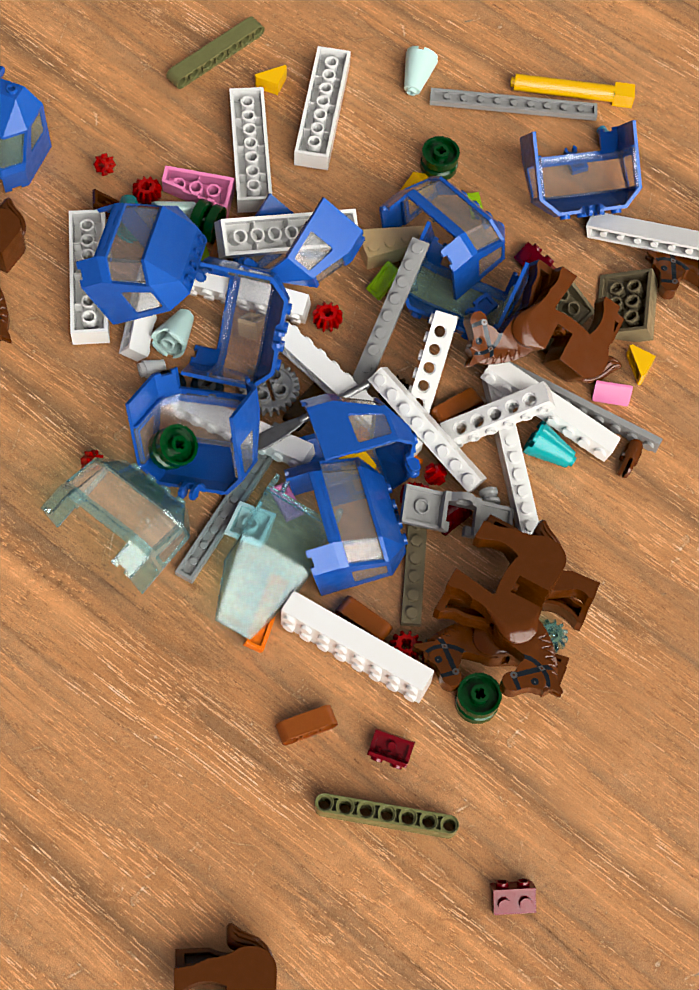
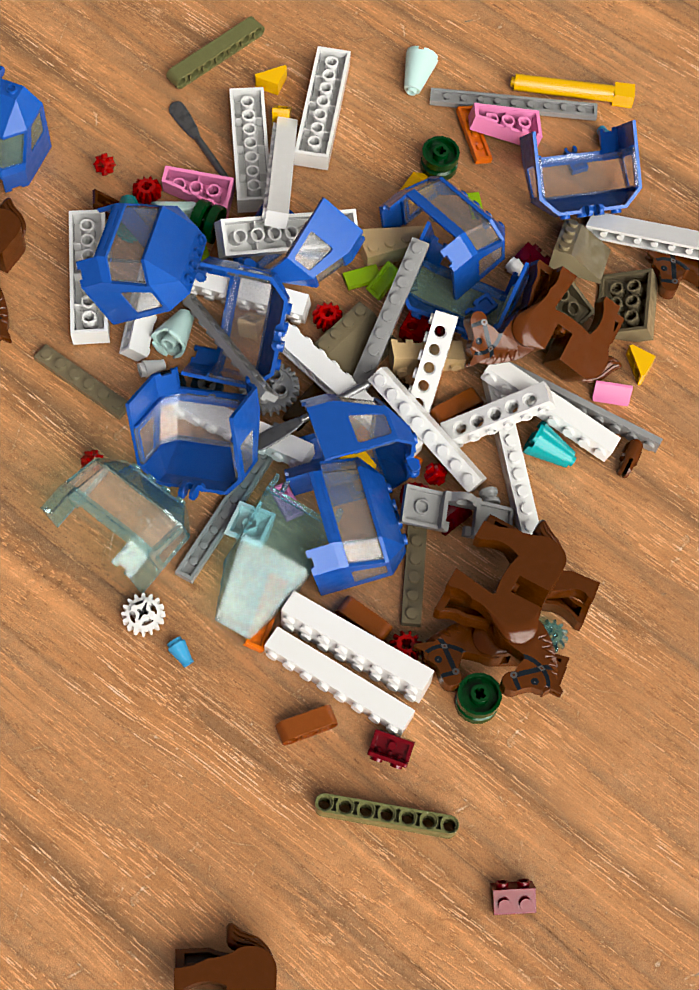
dark green wheel [148,424,198,470] -> none
none -> dark tan plate [34,344,127,420]
none -> white gear [121,593,166,637]
none -> dark azure cone [167,636,194,668]
none -> flat silver piece [169,101,229,177]
none -> light grey plate [182,294,279,403]
none -> white brick [262,116,298,229]
none -> white brick [264,626,415,736]
none -> yellow slope [272,105,292,127]
none -> dark tan slope [314,301,396,377]
none -> lime tile [342,264,379,291]
none -> tan wedge [388,339,466,377]
none -> red brick [399,312,442,343]
none -> orange plate [456,106,493,164]
none -> bright pink wedge [468,103,543,147]
none -> white cone [505,257,524,276]
none -> dark tan slope [549,219,611,284]

